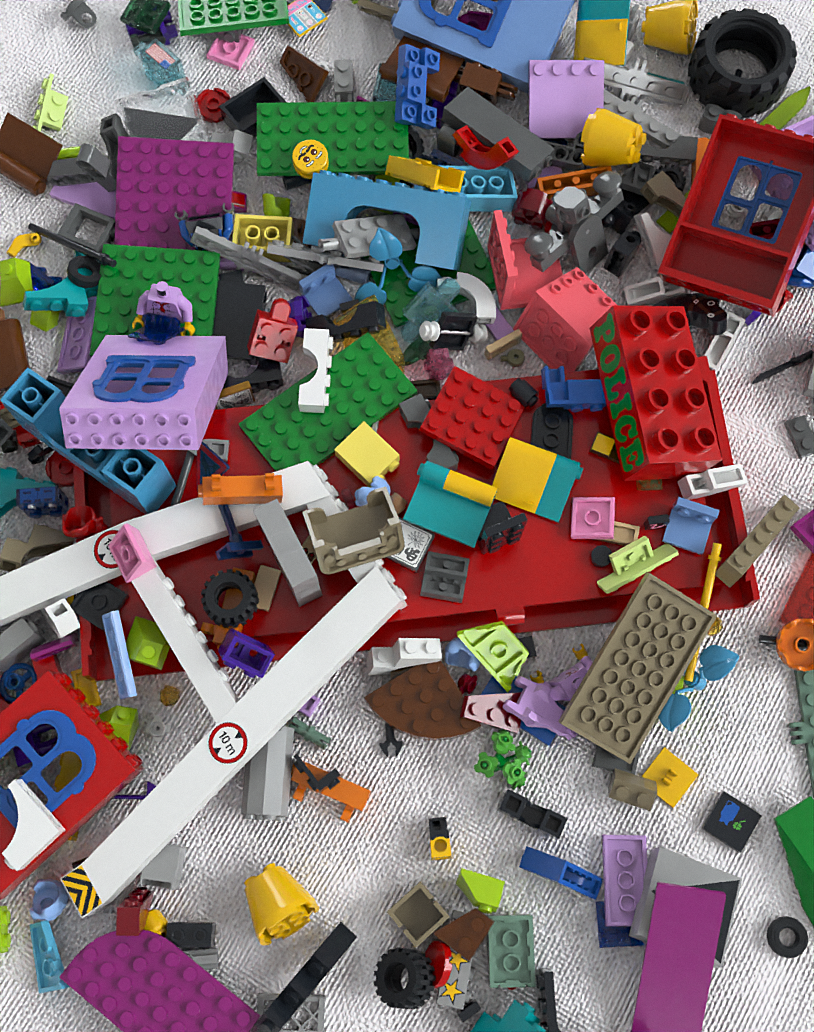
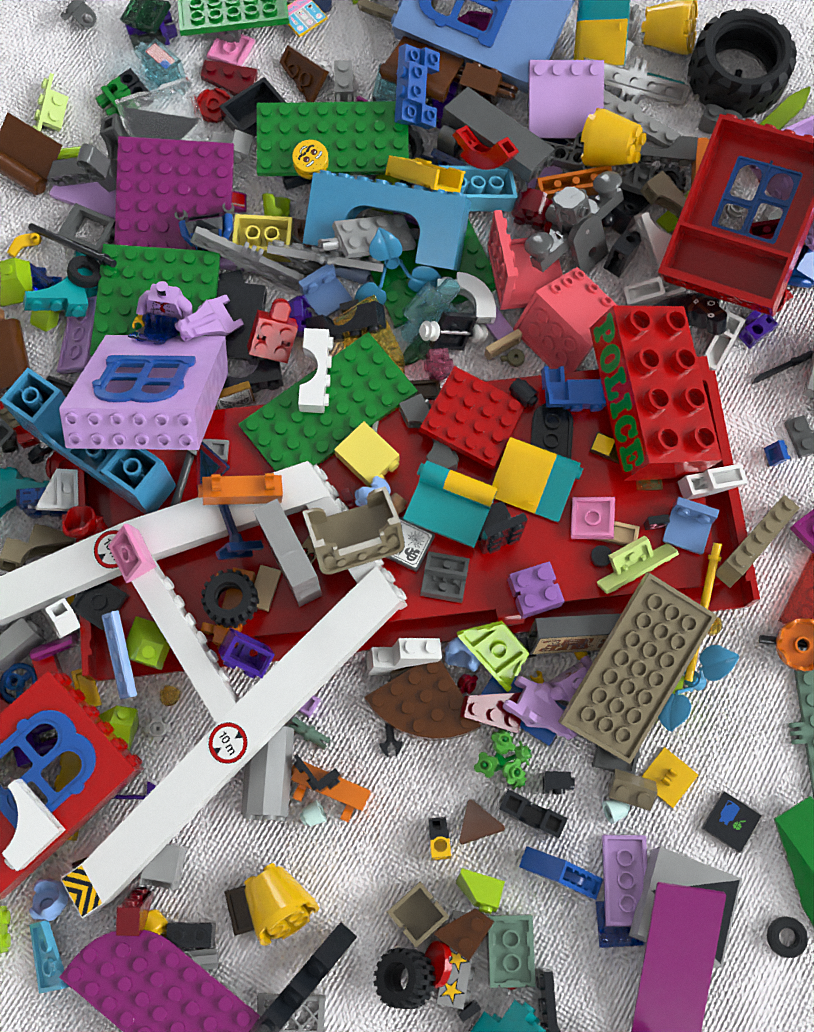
none -> white wing [36,469,78,511]
none -> green hips [95,68,154,120]
none -> lavender animal [175,295,244,342]
none -> dark red wing [200,60,258,96]
none -> dark brown tile [224,885,254,936]
none -> light aqua hat [300,799,327,827]
none -> reddish brown piece [459,799,505,845]
none -> medium lavender piece [507,561,564,619]
none -> dark grey brick [527,613,622,655]
none -> black brick [543,771,575,795]
none -> light aqua hat [602,799,630,824]
none -> dark purple leg [738,314,779,349]
none -> blue tile [764,440,791,466]

